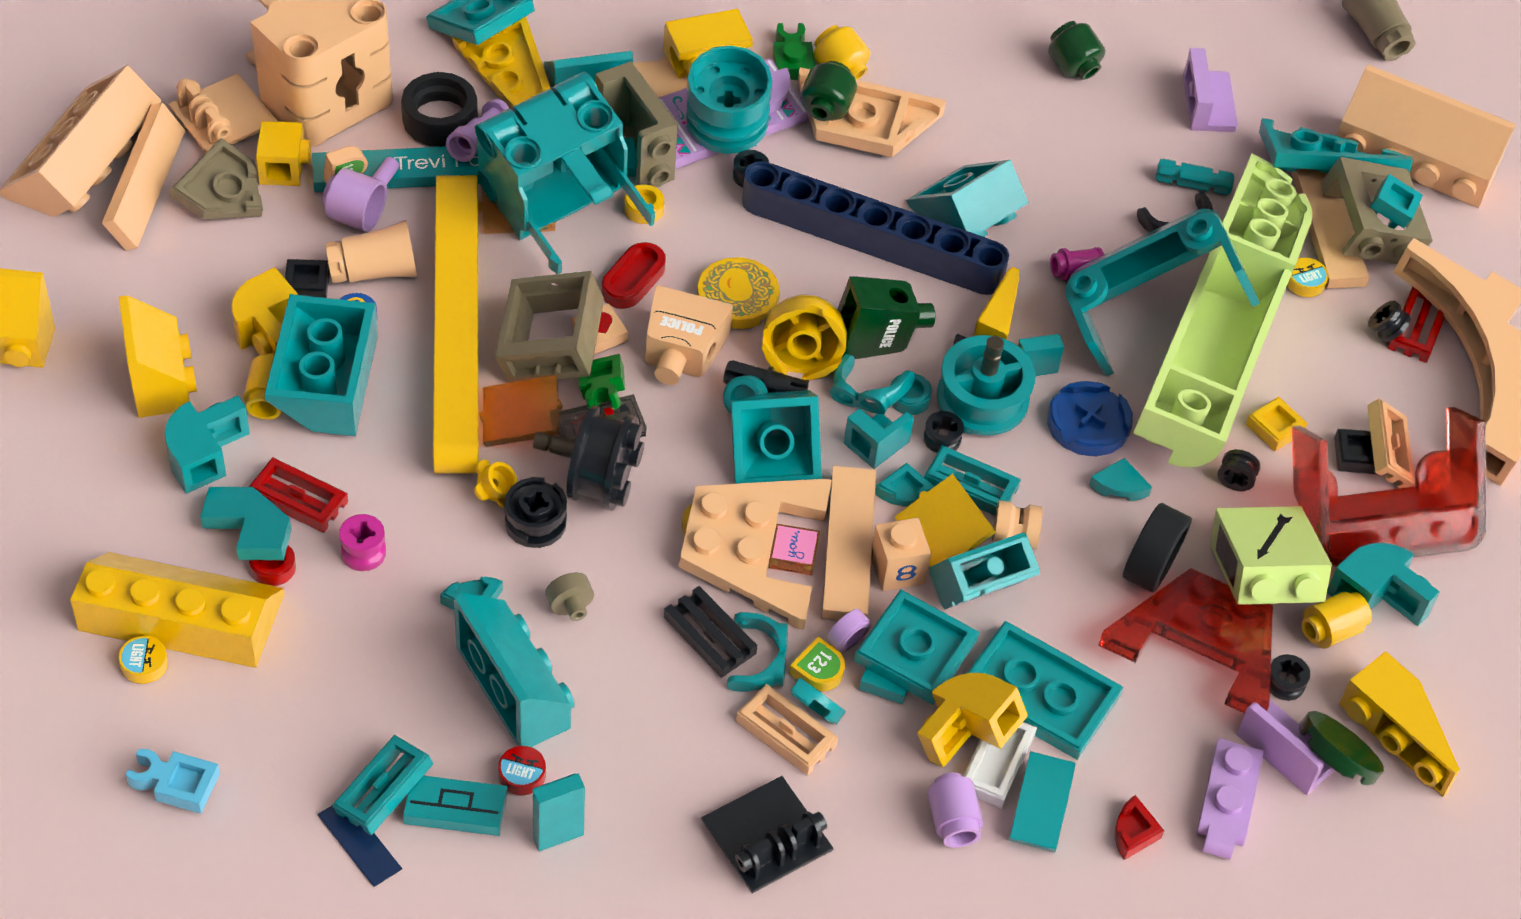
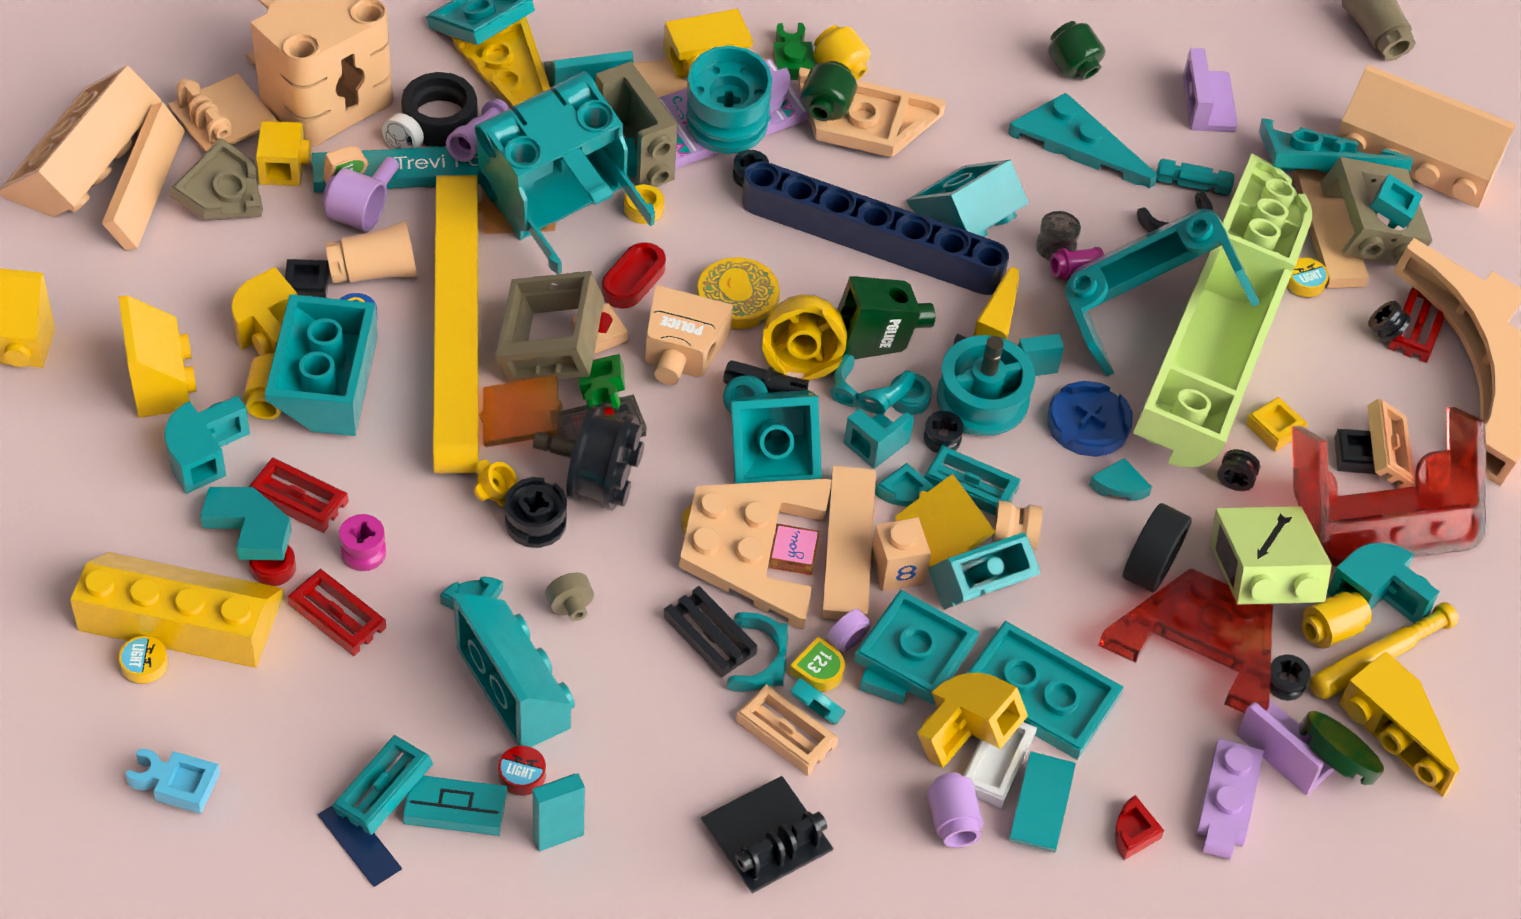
none -> red tile [287,568,386,657]
none -> white tile [382,113,424,149]
none -> teal wing [1008,93,1158,188]
none -> clear smoke wheel [1036,211,1081,261]
none -> yellow piece [1309,602,1459,699]

